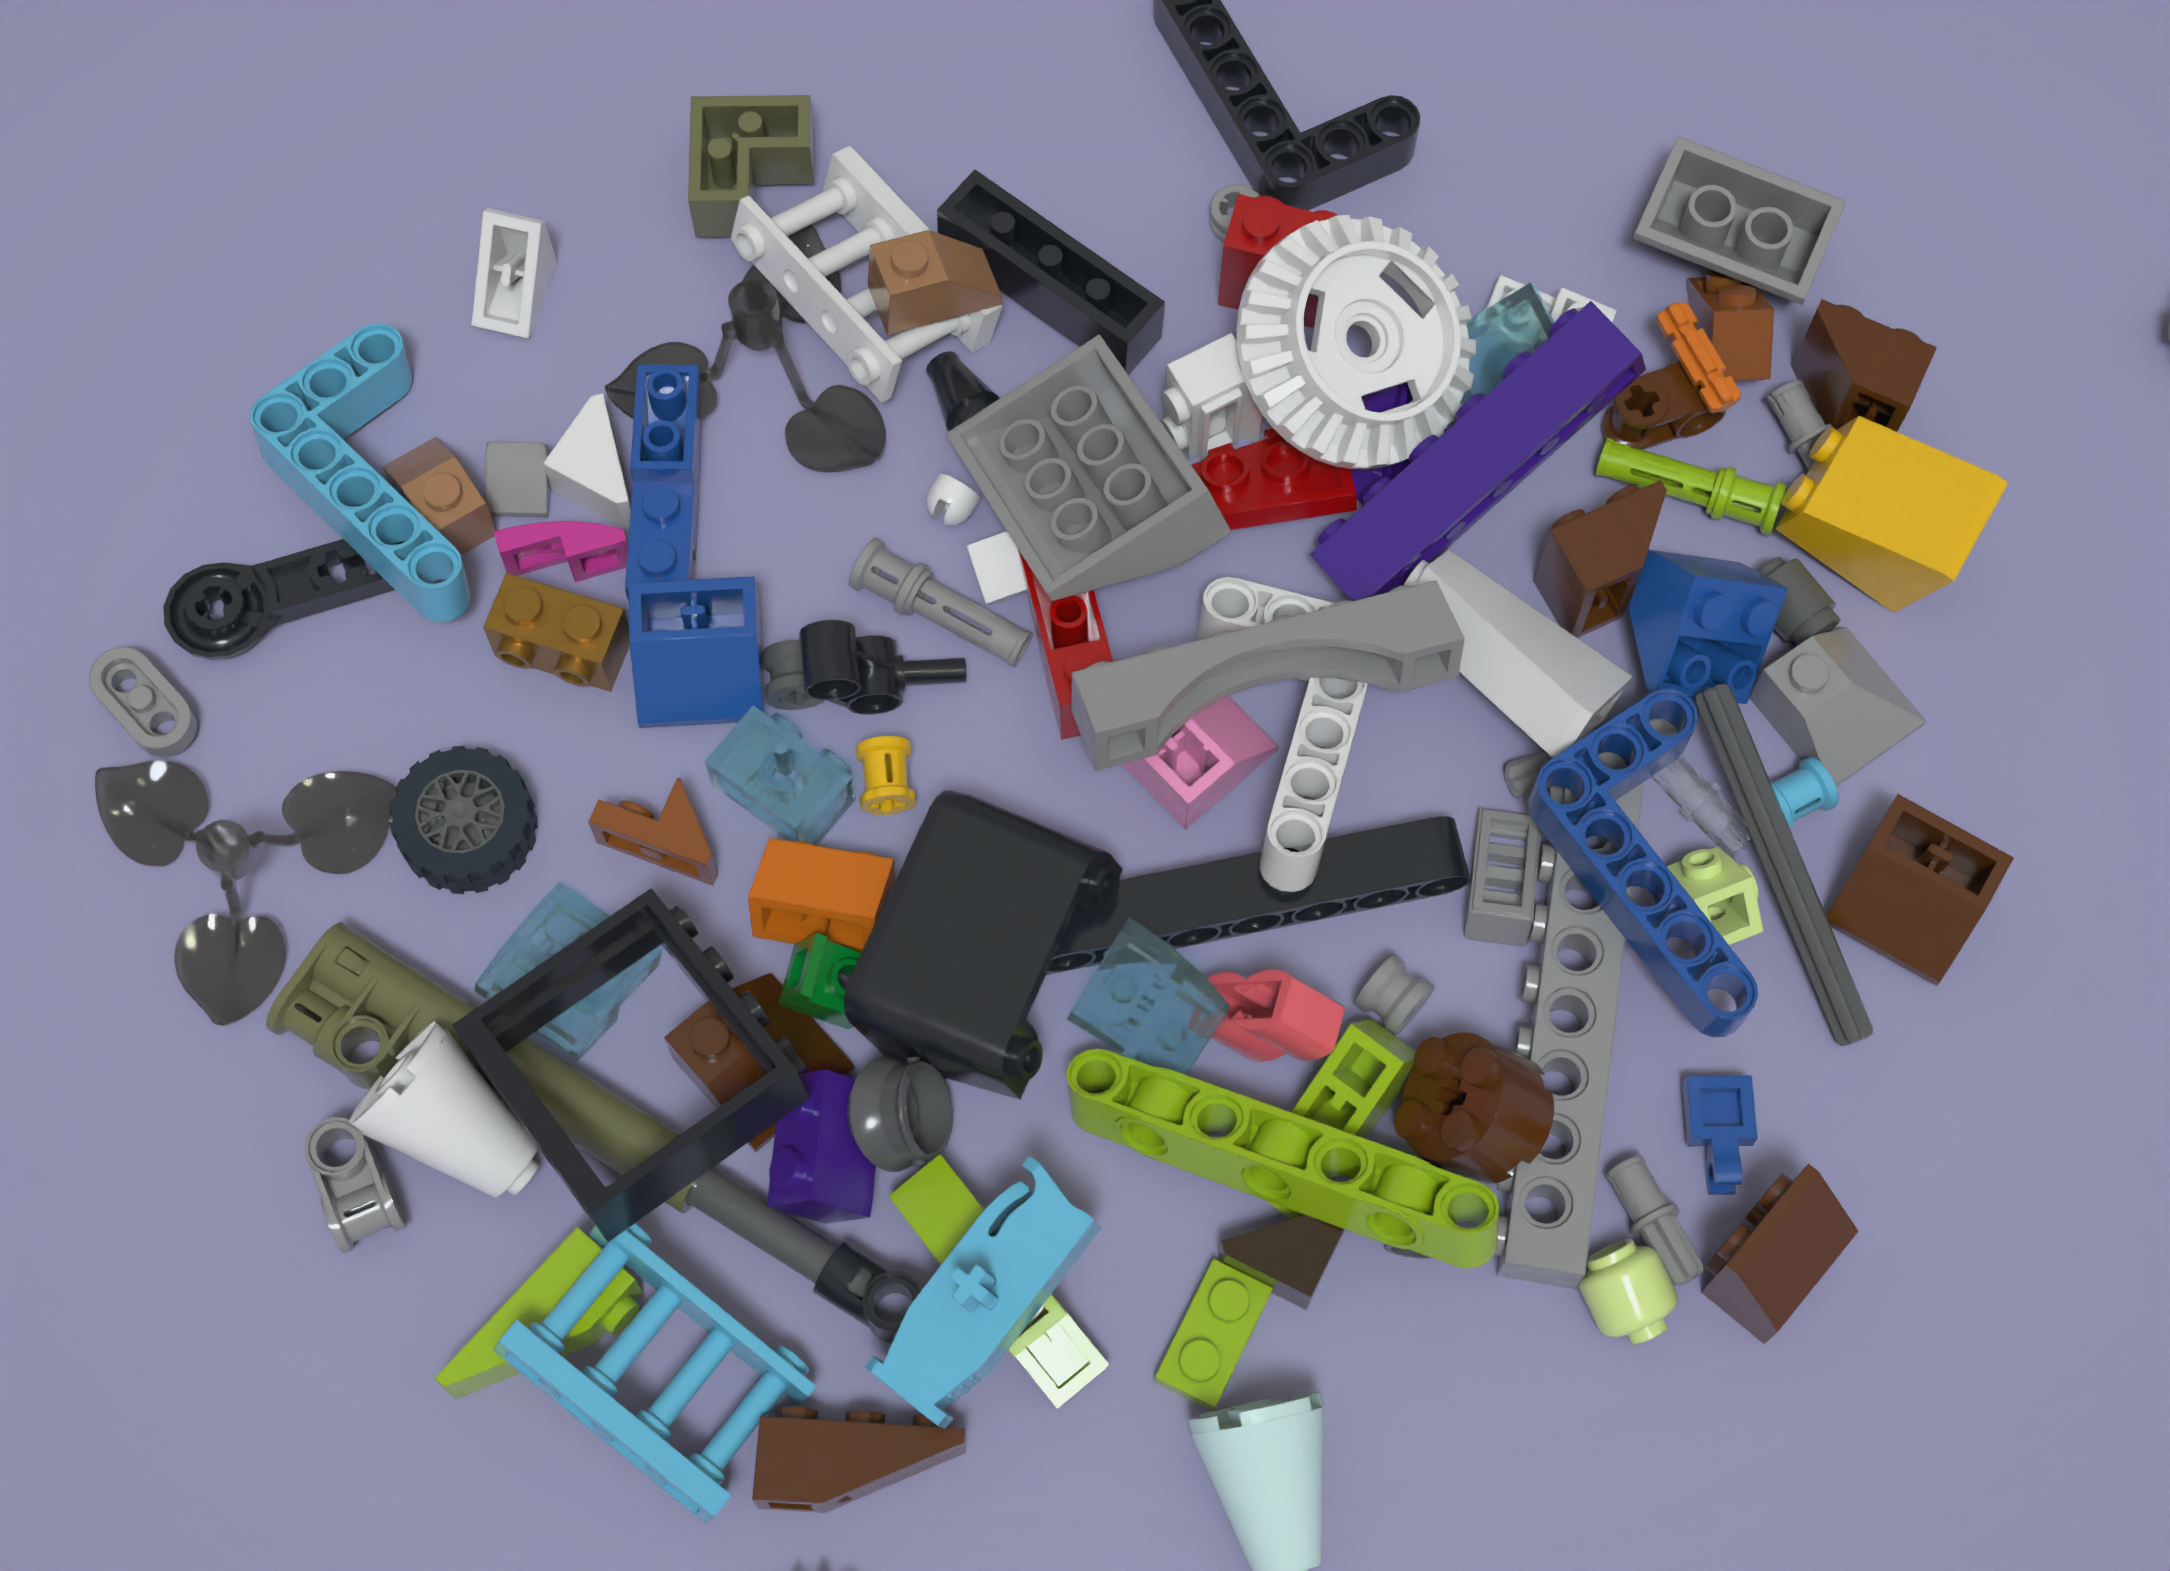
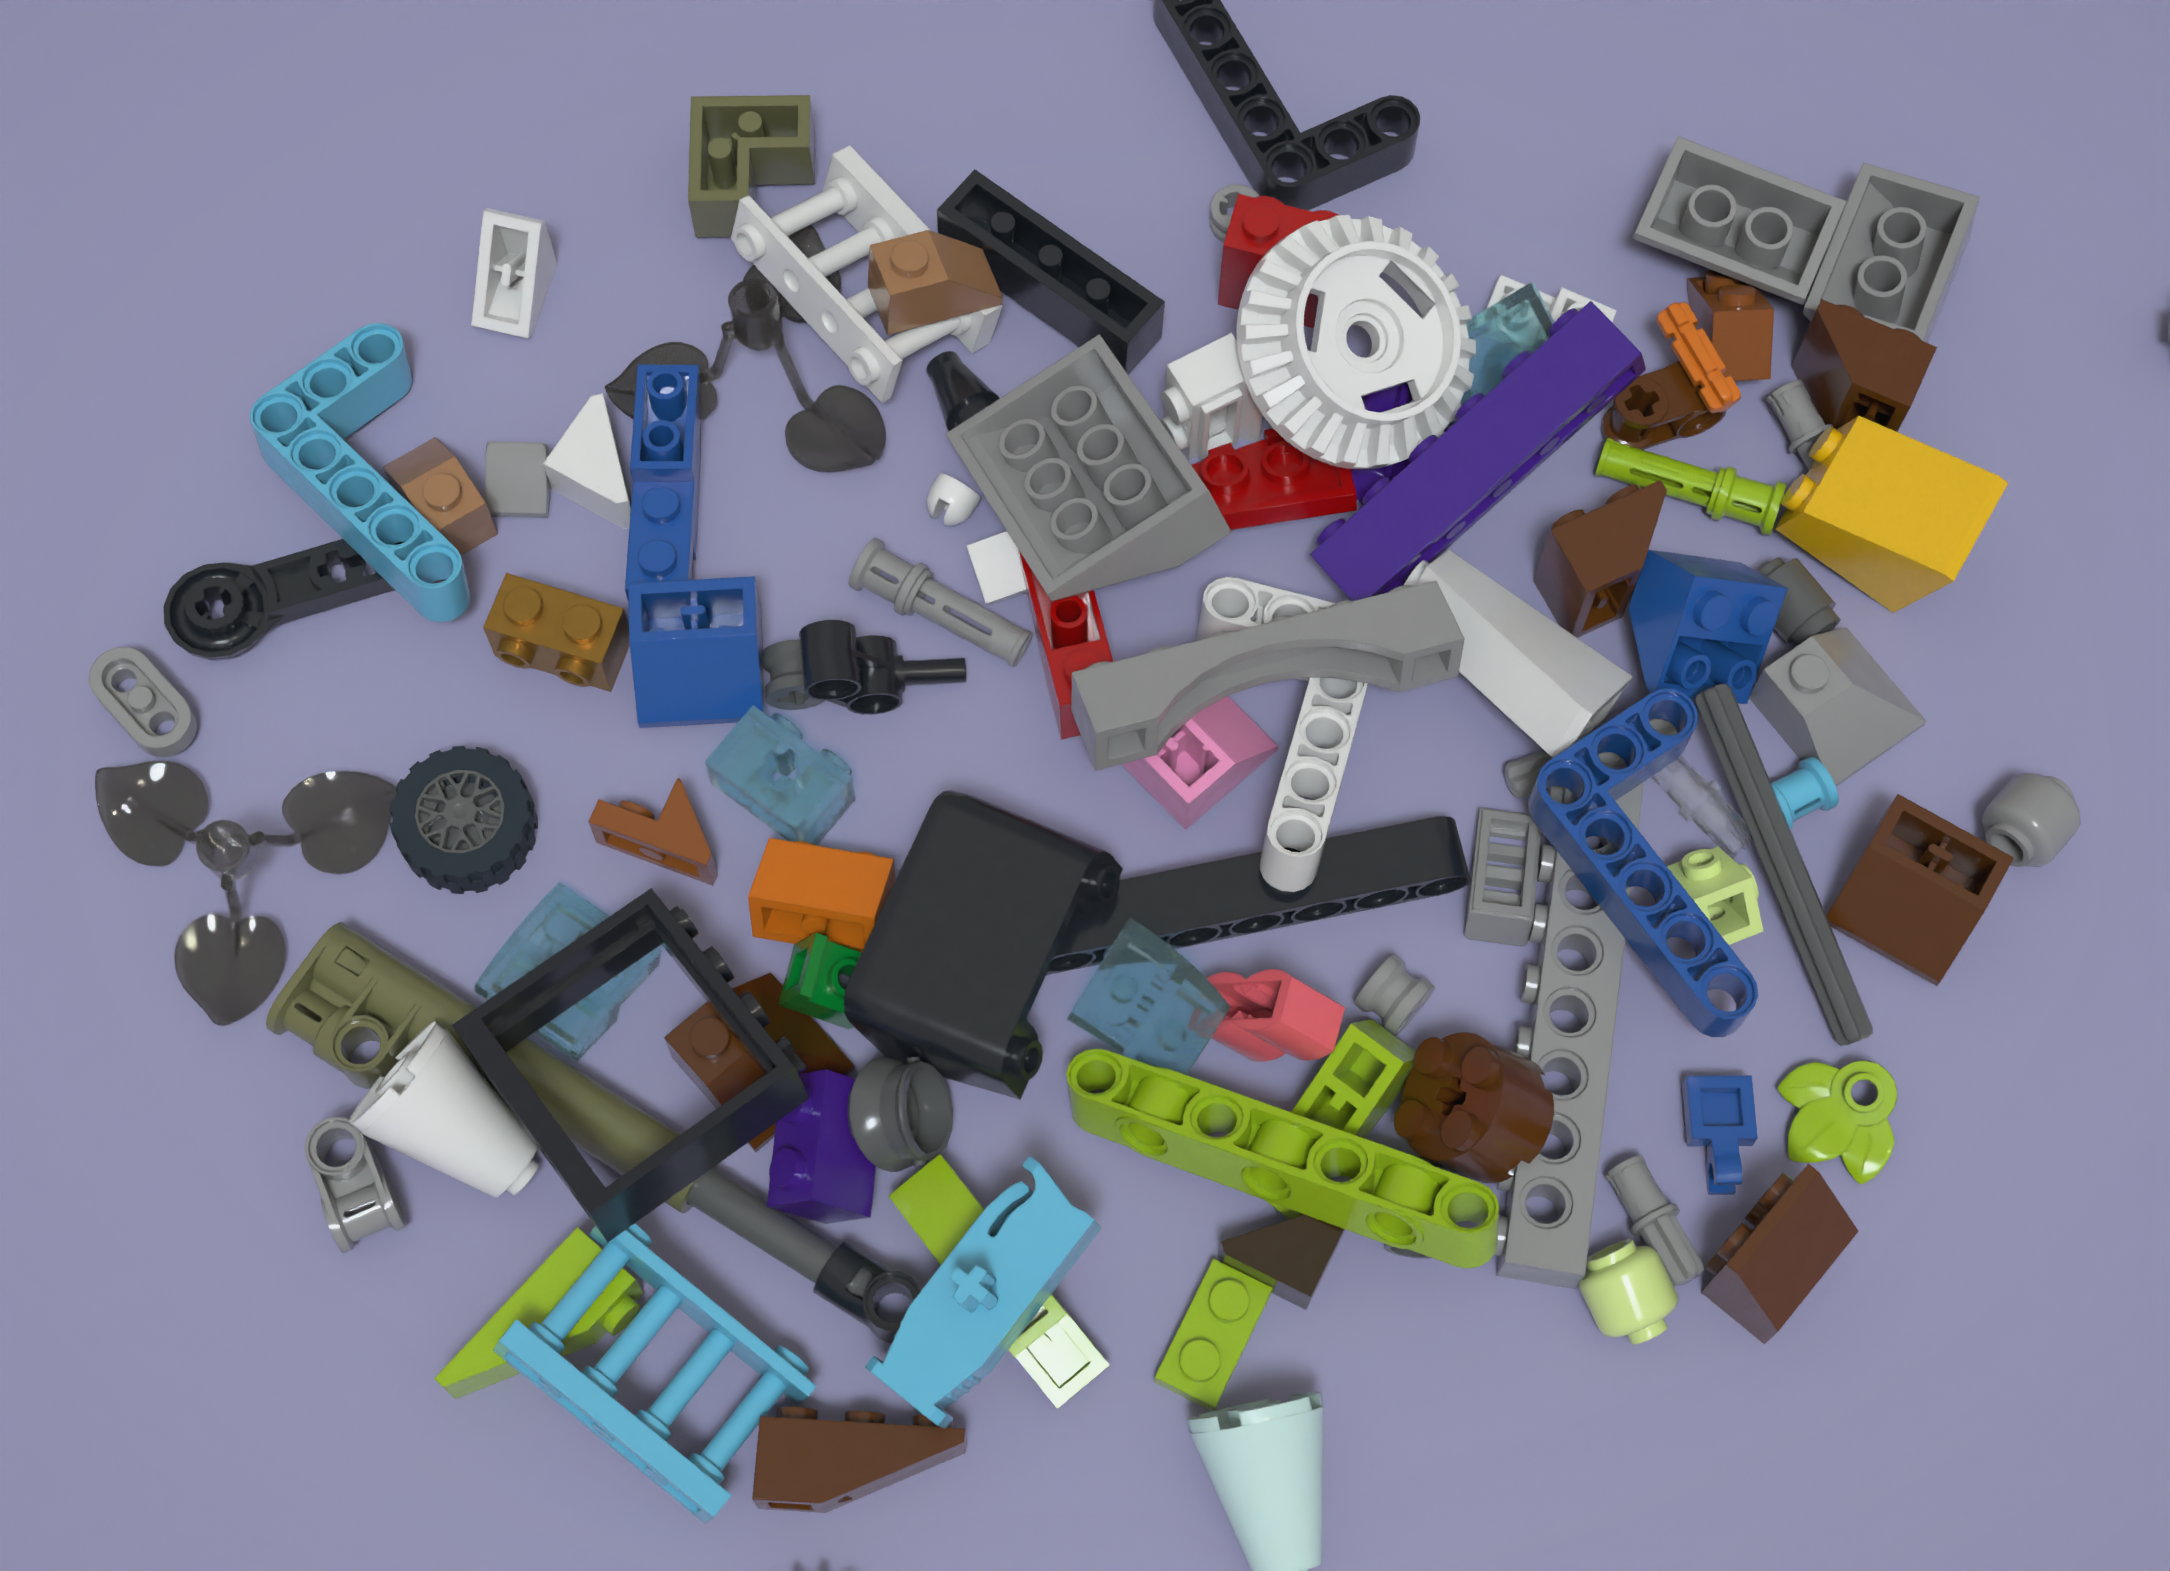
dark pink slope [493,521,628,582] -> none
yellow bush [855,736,916,815] -> none
none -> lime plate [1777,1061,1897,1184]
none -> light grey slope [1803,162,1980,343]
none -> light grey head [1982,773,2081,867]

